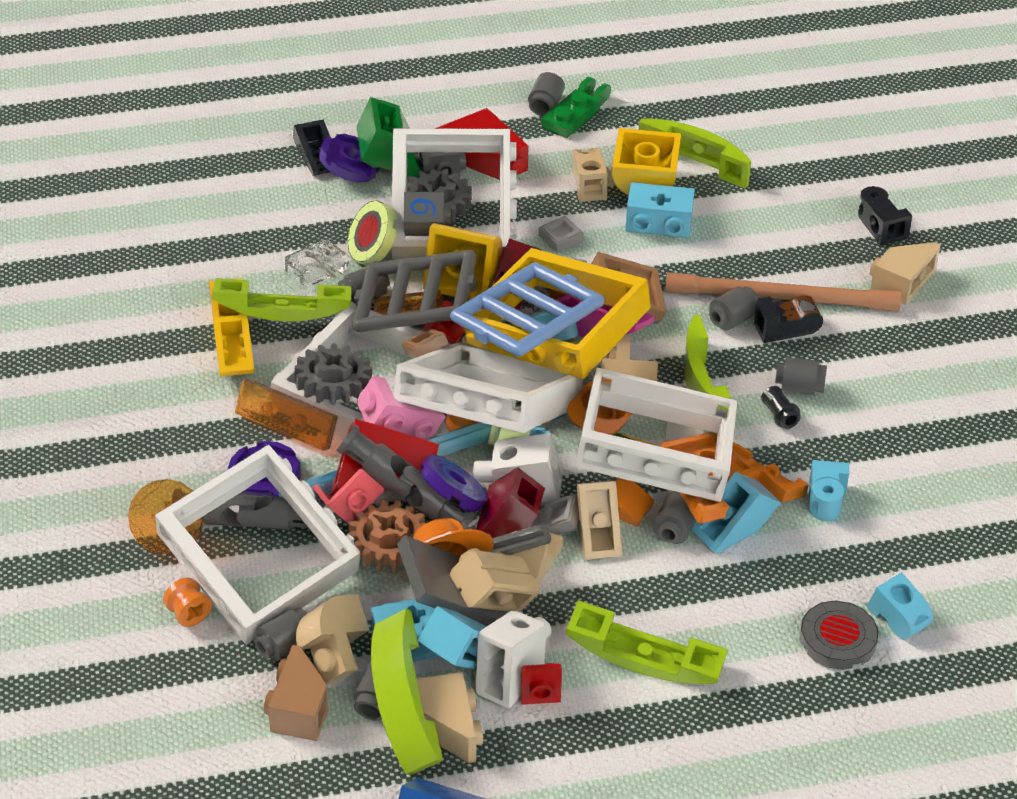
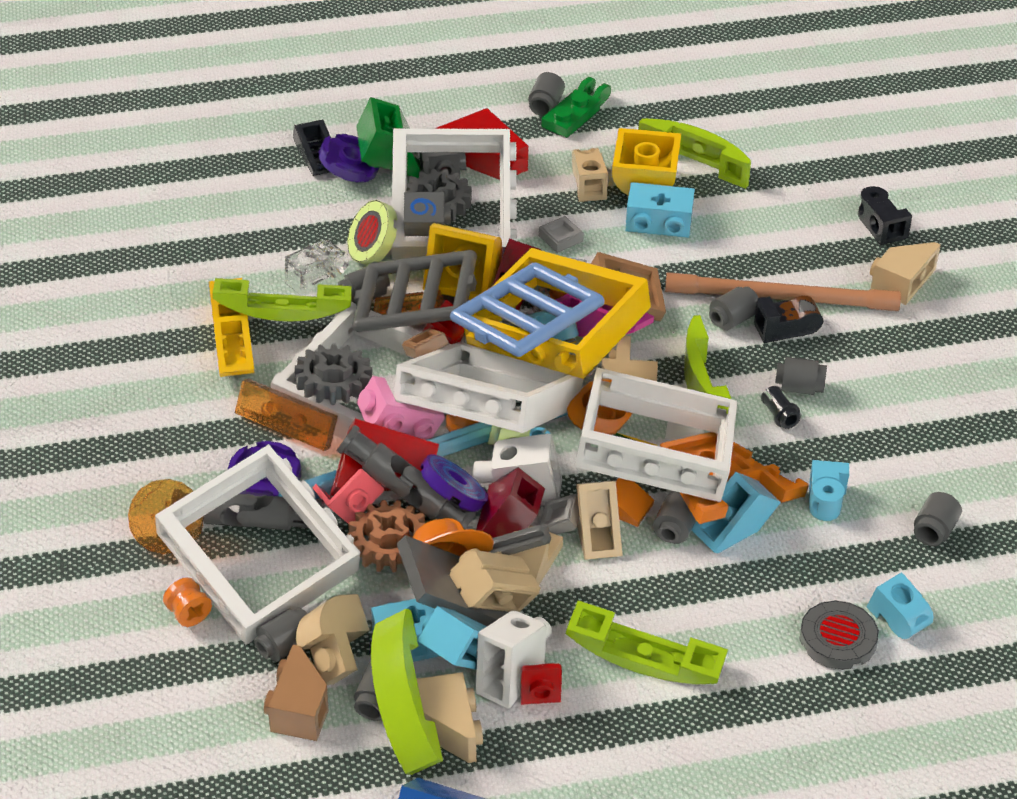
none -> dark grey brick [914,492,962,546]

